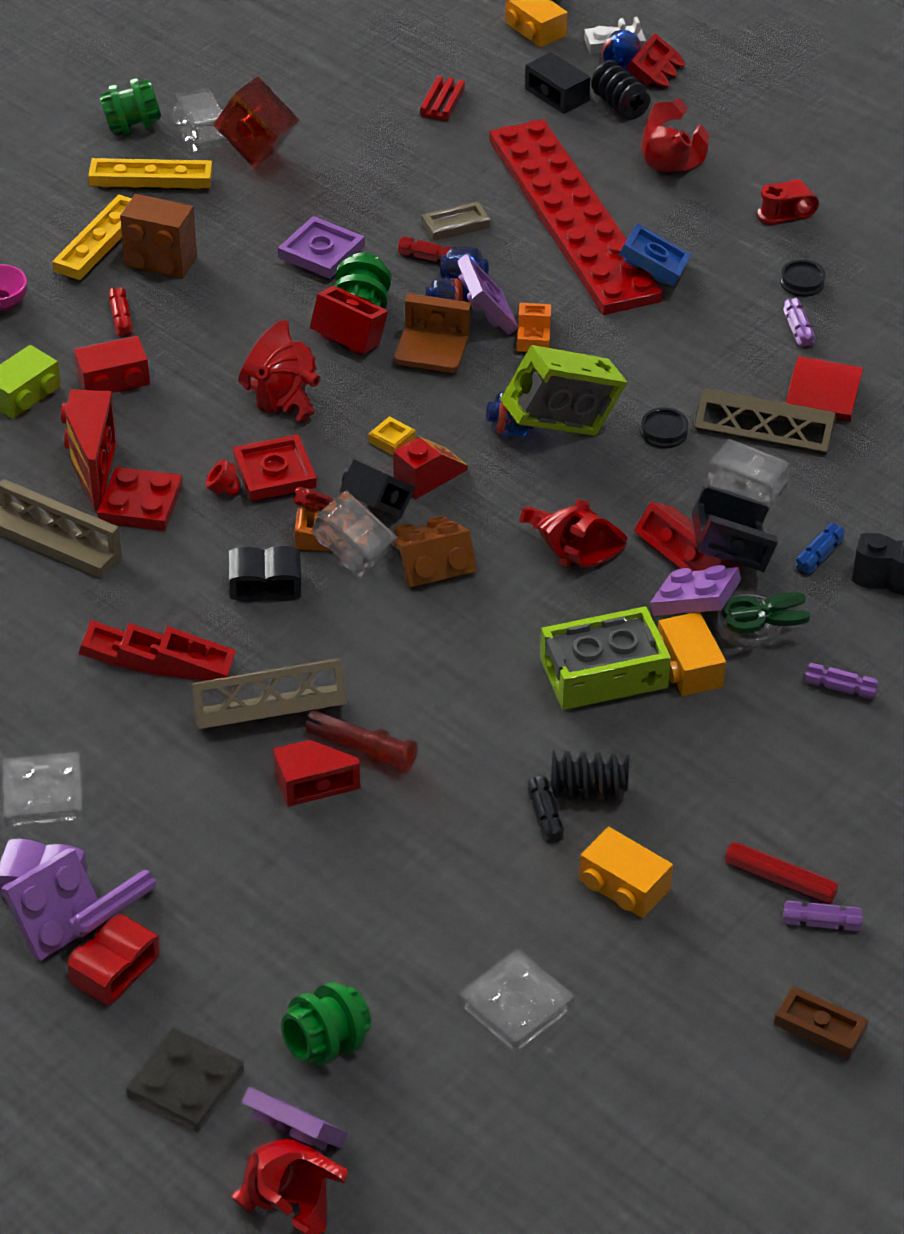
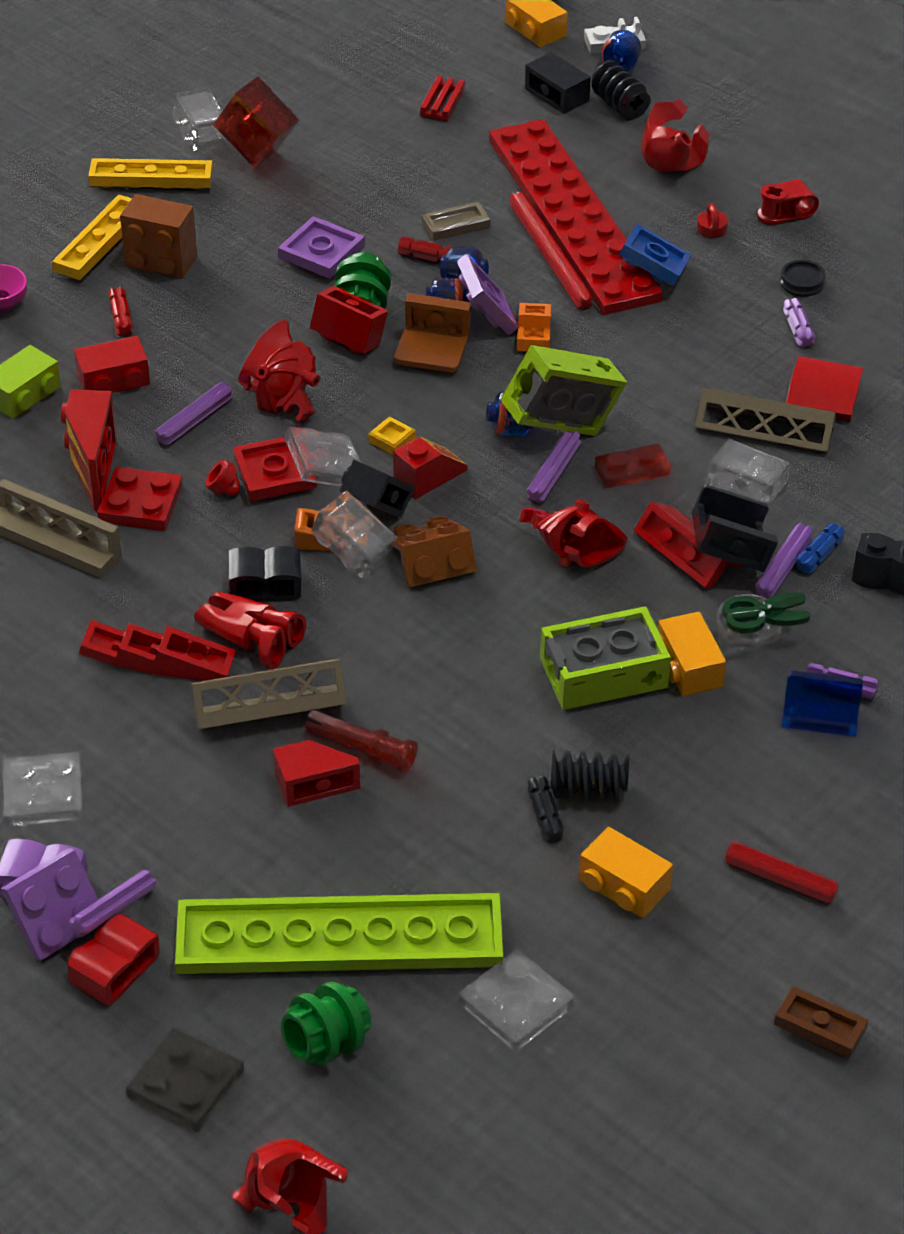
green piece [100,77,162,136] -> none
medium lavender plate [241,1087,348,1151] -> none
red axle [293,487,334,514] -> none
red plate [626,33,685,87] -> none
black piece [641,407,689,448] -> none
medium lavender plate [650,565,741,616] -> none
medium lavender axle [783,901,863,931] -> none
none -> medium lavender axle [155,382,233,446]
none -> lime plate [175,893,503,974]
none -> red piece [194,591,306,669]
none -> clear plate [284,426,360,487]
none -> red axle [509,191,593,310]
none -> medium lavender axle [526,431,581,503]
none -> clear red plate [594,443,671,488]
none -> red tile [697,203,728,238]
none -> medium lavender axle [755,523,813,599]
none -> clear blue panel [781,670,863,737]

